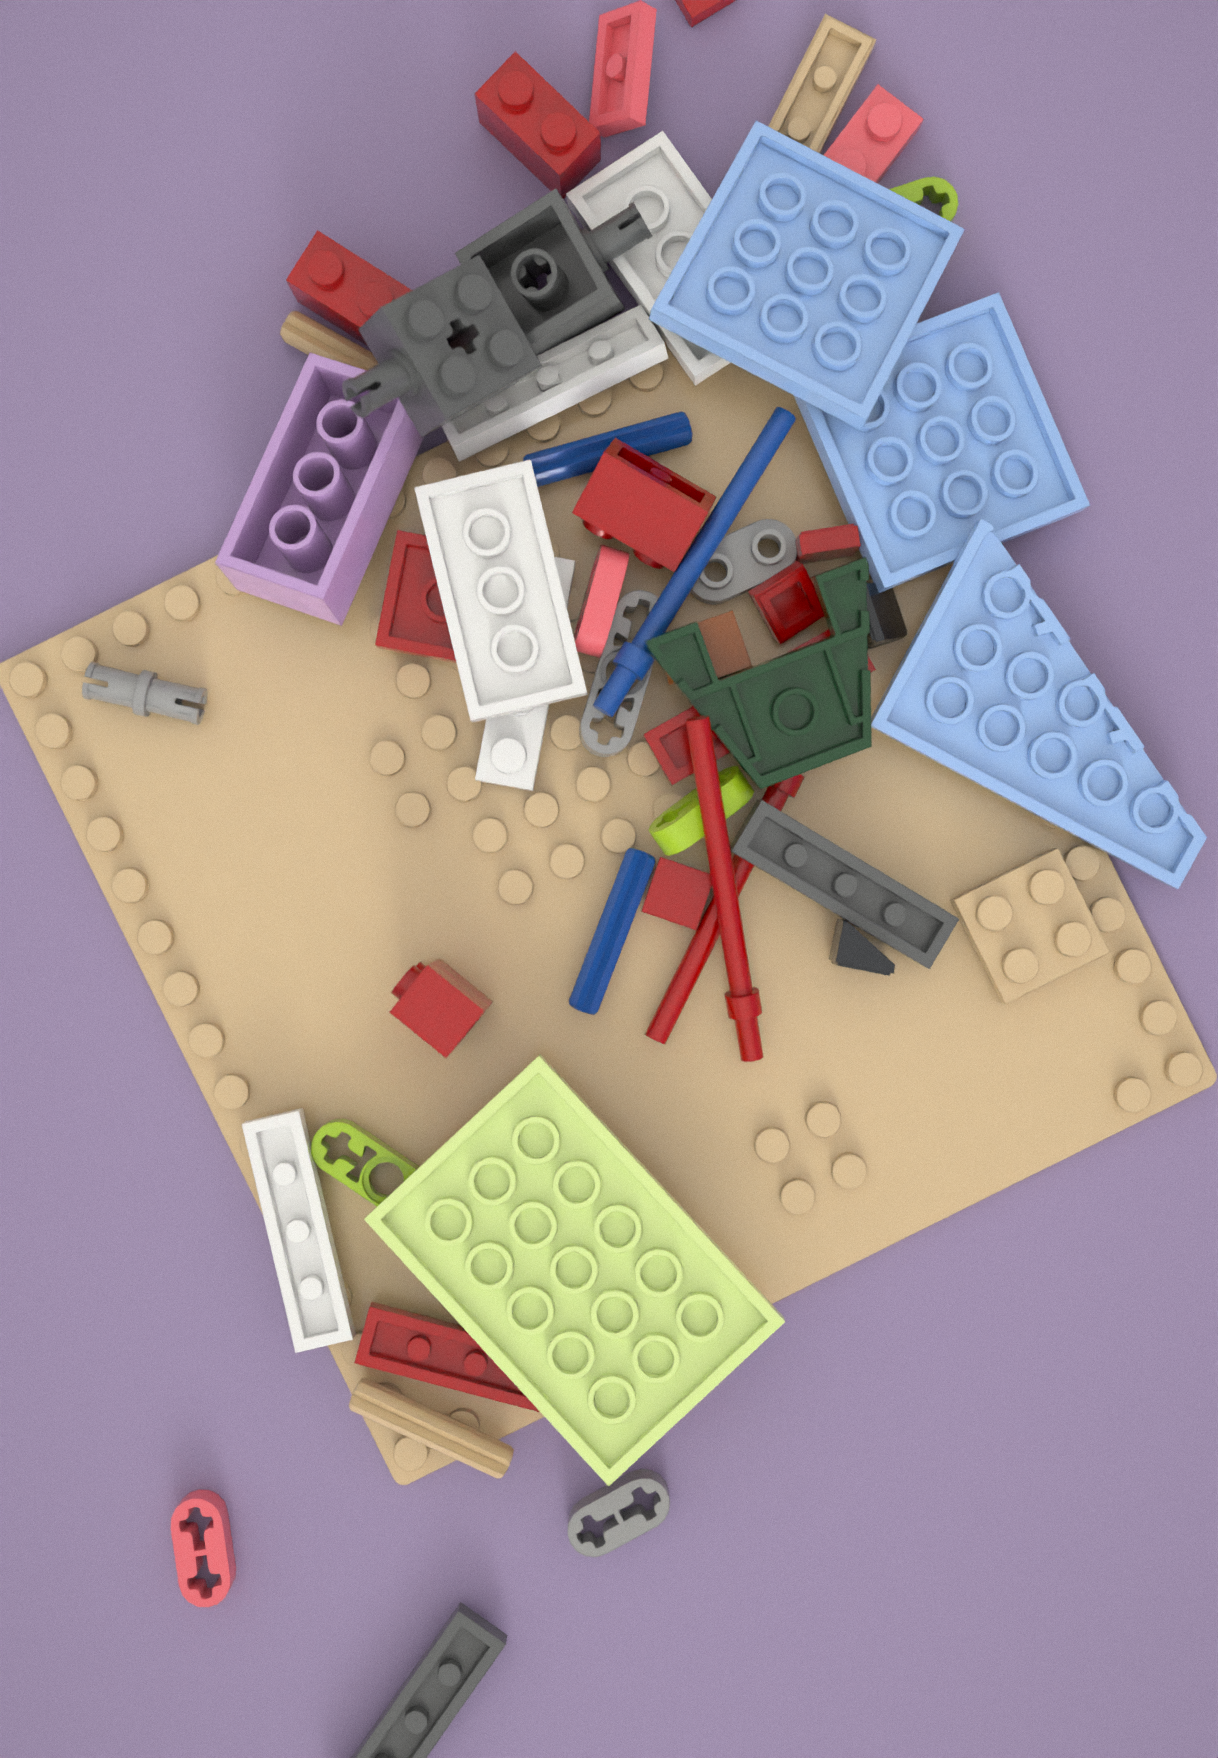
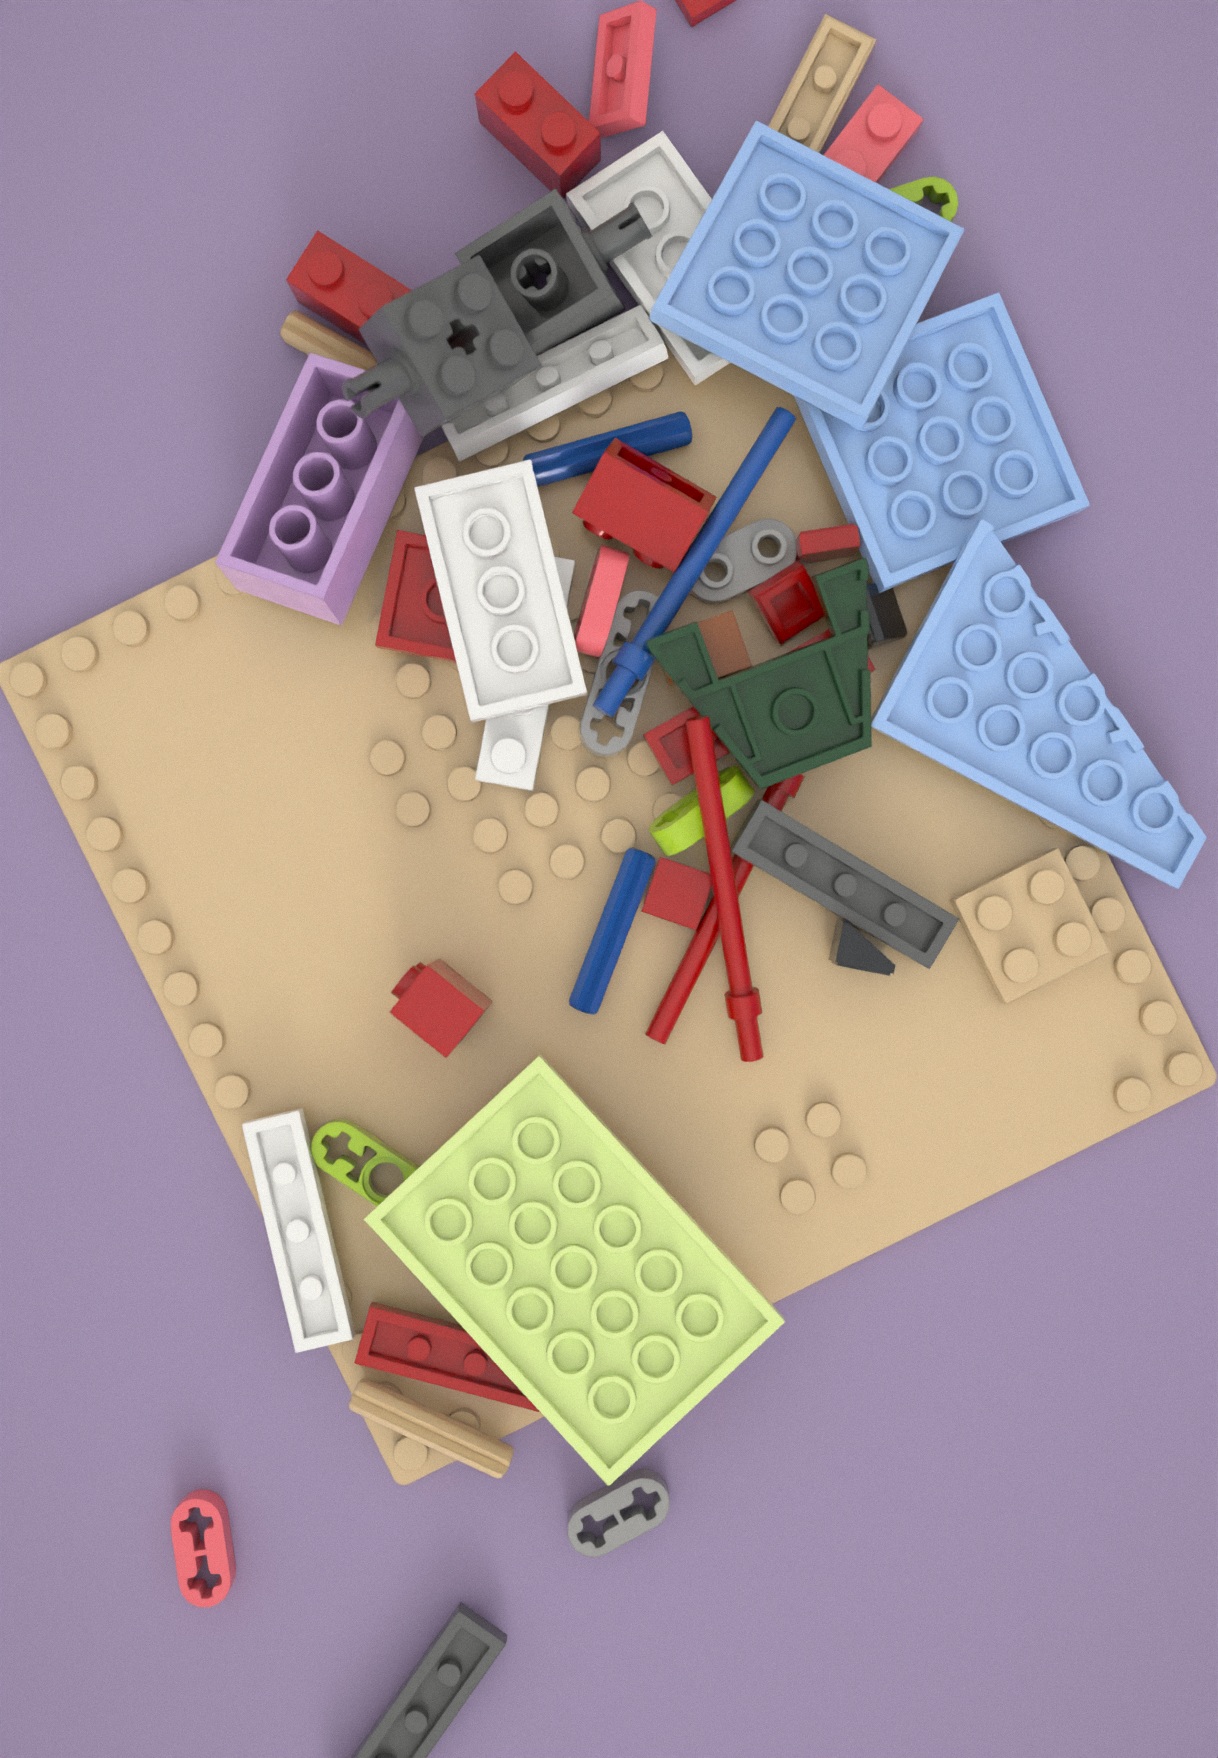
light grey pin [82,662,208,725] -> none

